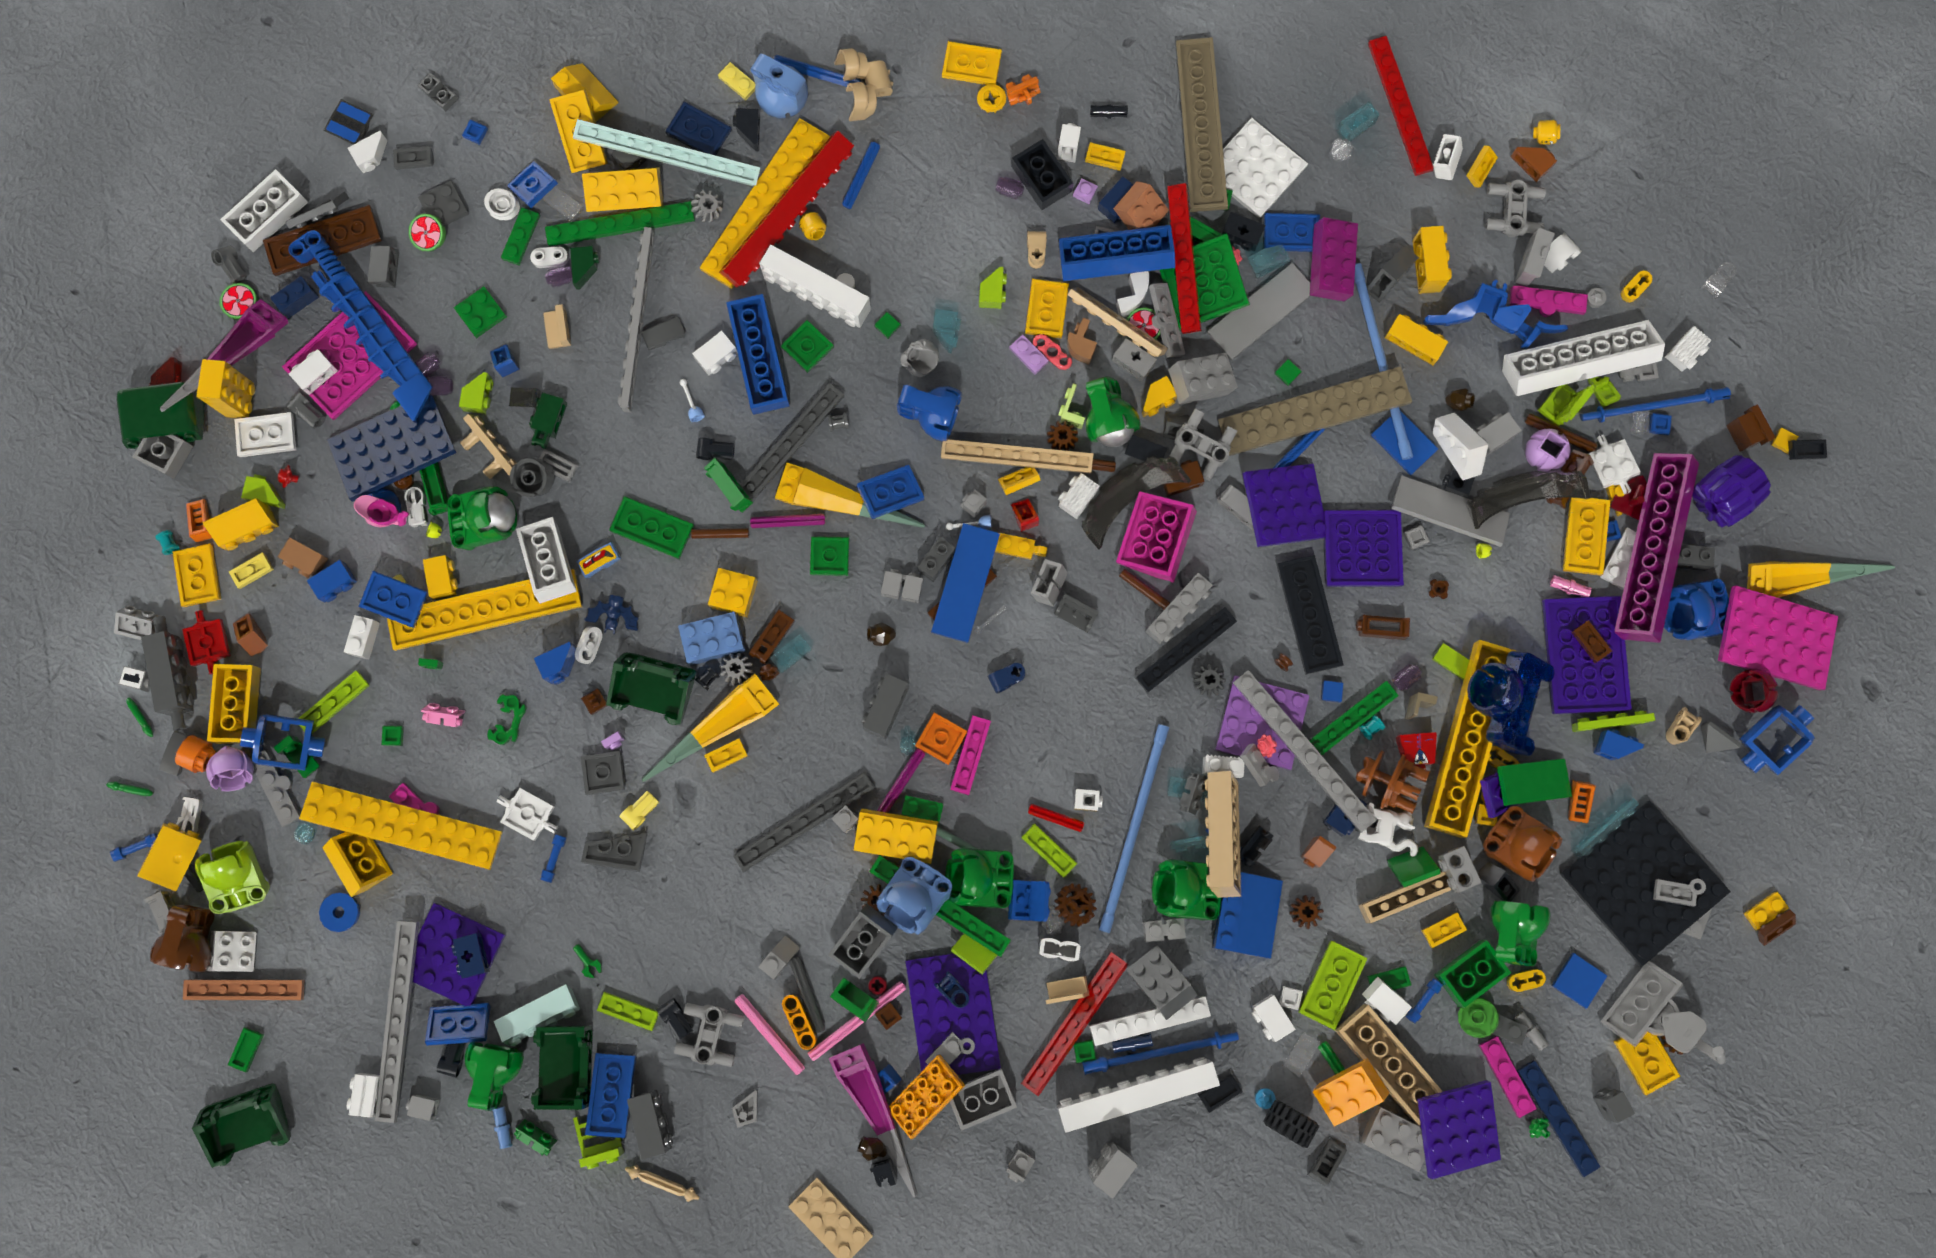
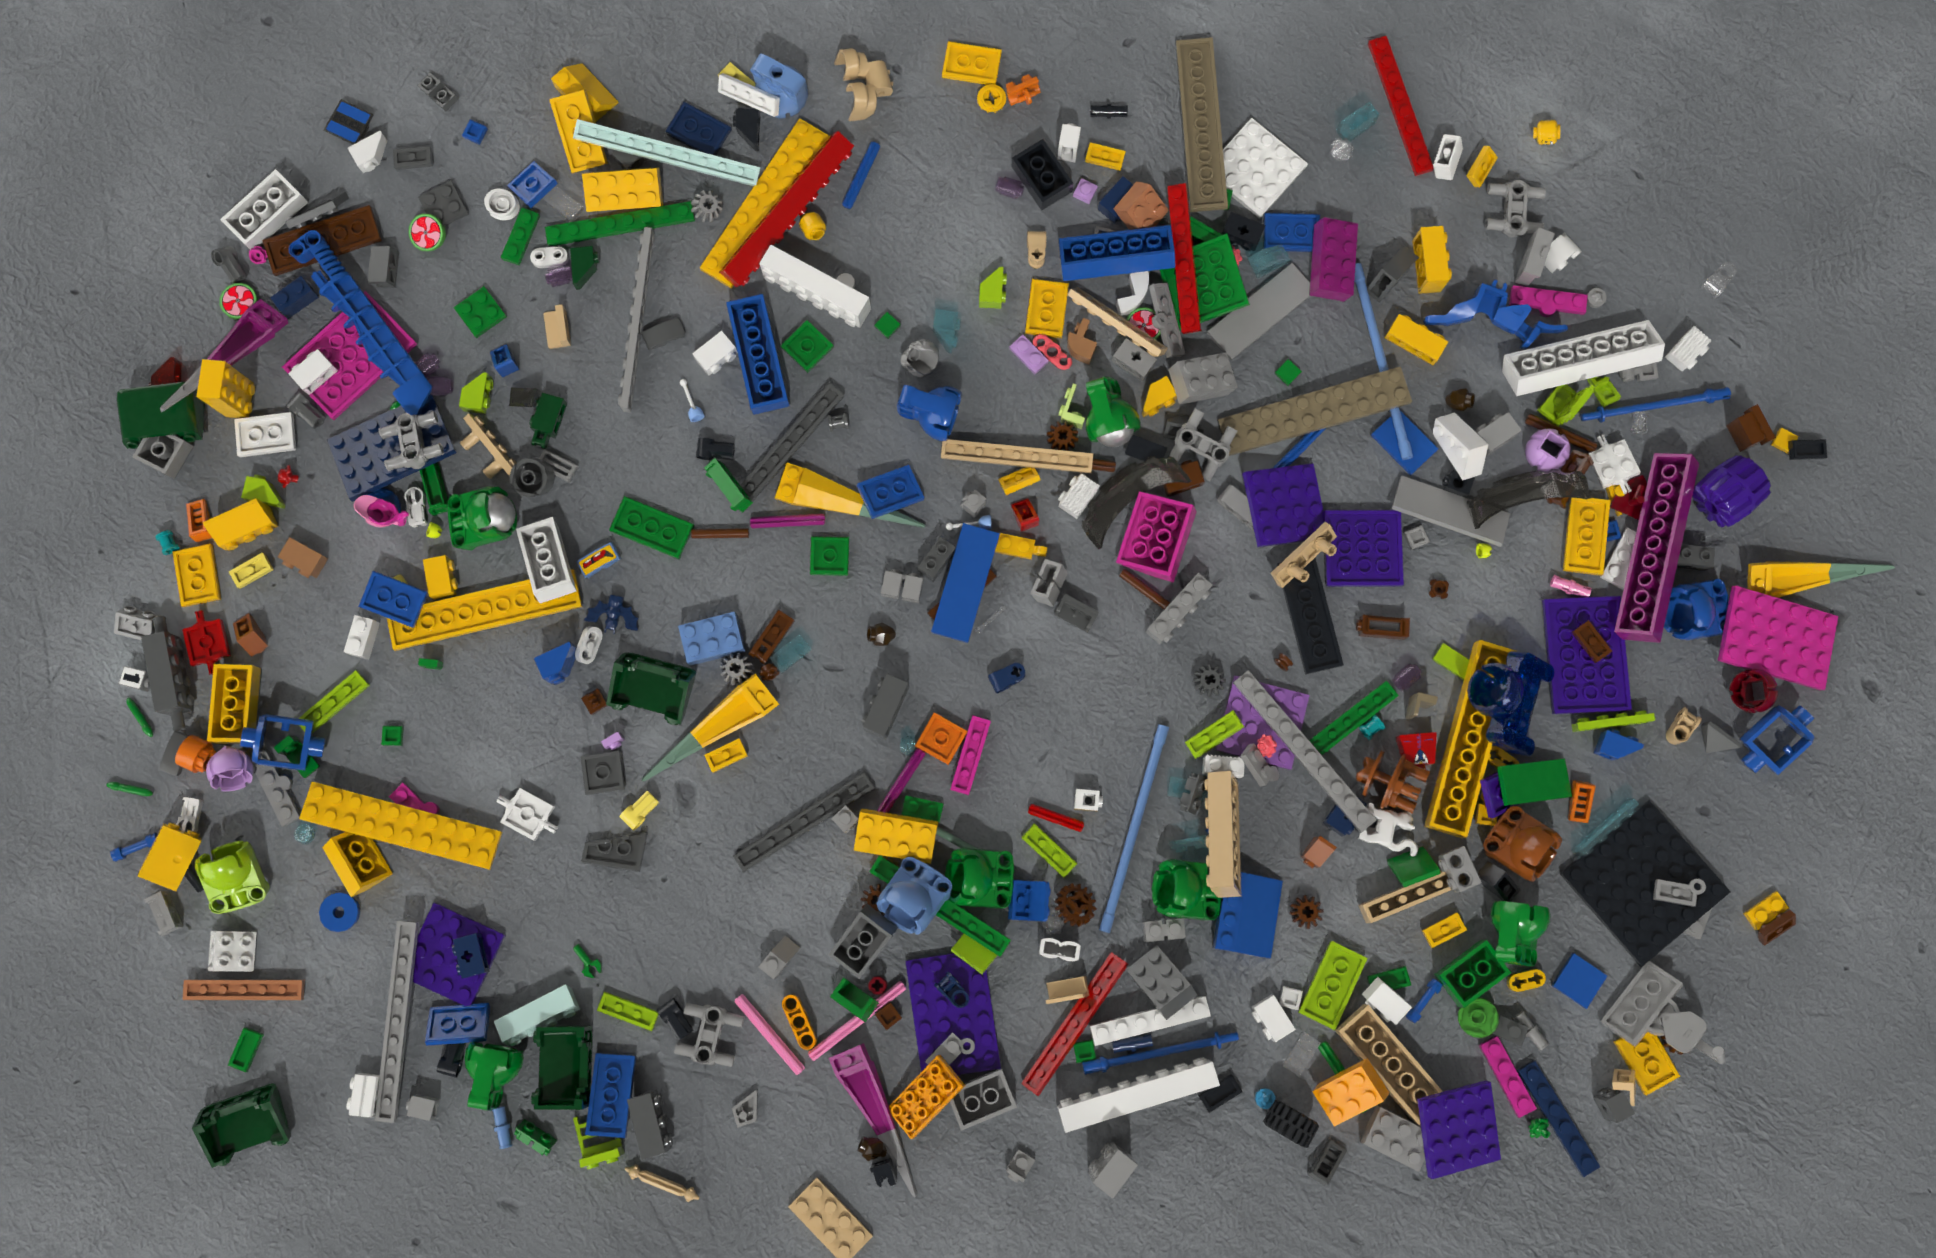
reddish brown piece [150,905,215,972] -> none
blue brick [307,560,357,603] -> none
reddish brown tile [394,474,414,490] -> none
bright pink hinge [421,703,465,728] -> none
green helmet [487,694,527,745] -> none
blue bar [540,834,566,883] -> none
black bush [695,665,720,691] -> none
yellow brick [708,568,758,617] -> none
blue axle [774,55,861,87] -> none
dark grey axle [789,957,825,1033] -> none
blue slope [878,1064,901,1094] -> none
black plate [1135,607,1237,693] -> none
black hinge [1240,825,1273,867] -> none
blue tile [1321,681,1343,703] -> none
dark orange slope [1510,147,1557,182] -> none
yellow beam [1621,270,1653,303] -> none
blue tile [1649,413,1672,435] -> none
none -> dark pink plate [249,246,268,264]
none -> light grey piece [379,411,444,471]
none -> white tile [718,73,780,117]
none -> lime tile [1185,710,1244,759]
none -> tan plate [1271,522,1337,588]
none -> tan panel [1612,1069,1636,1106]

